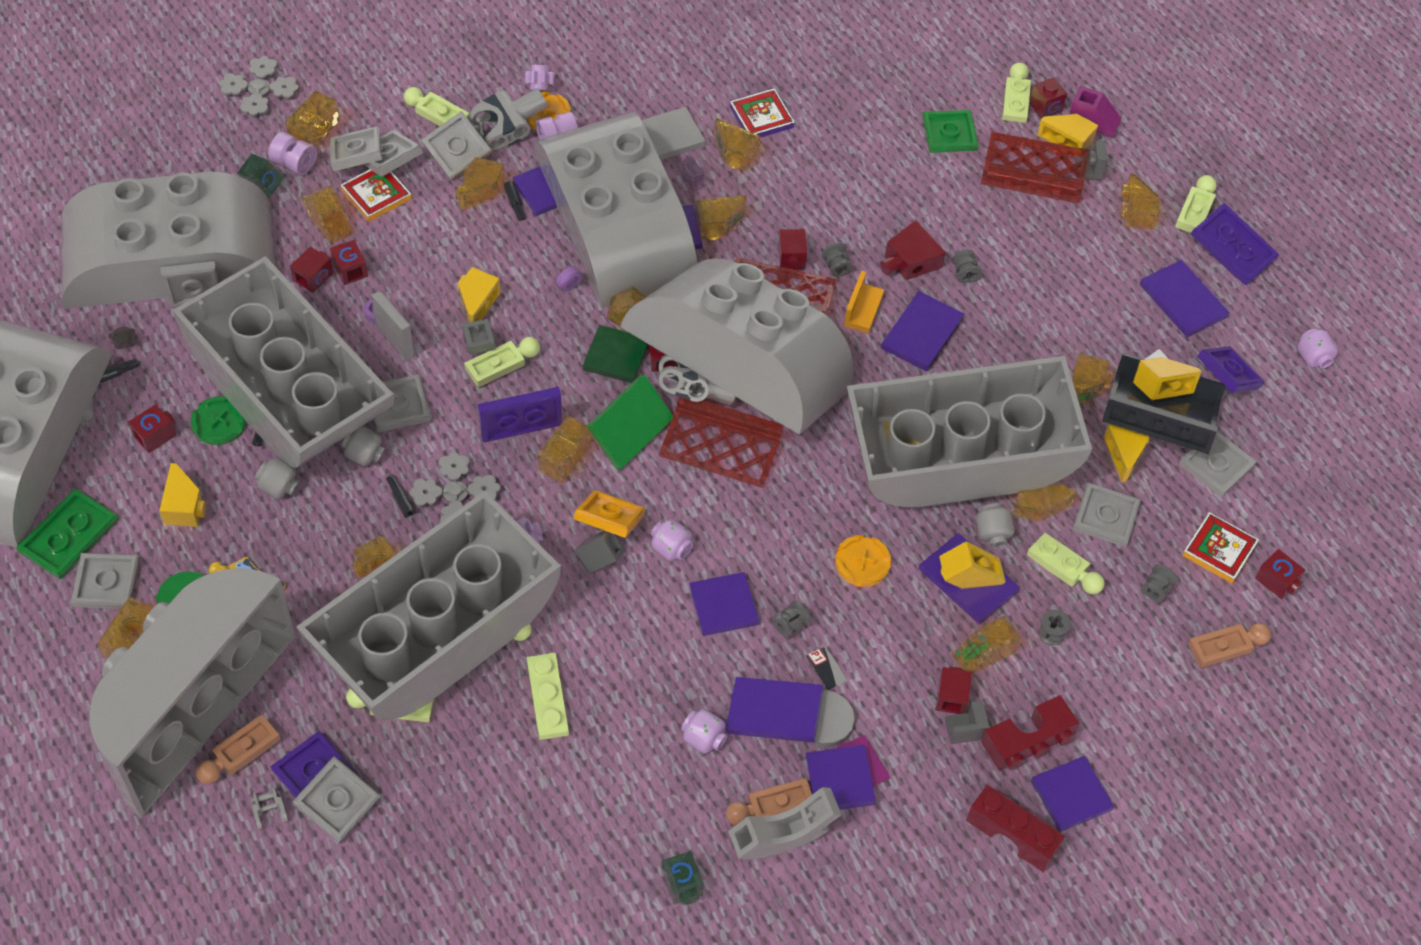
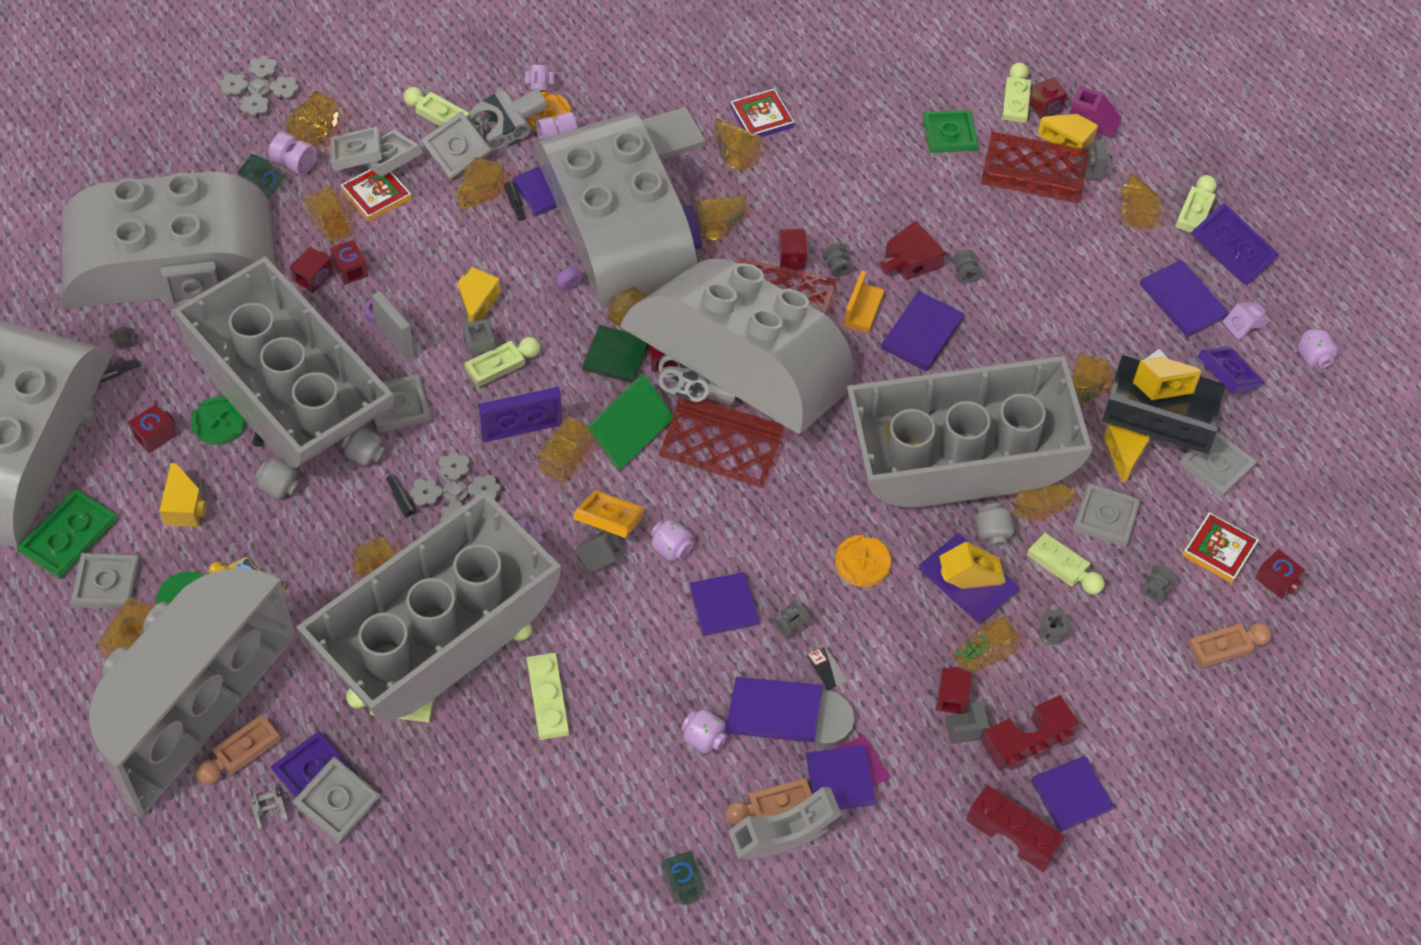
none -> lavender bracket [1223,302,1271,339]

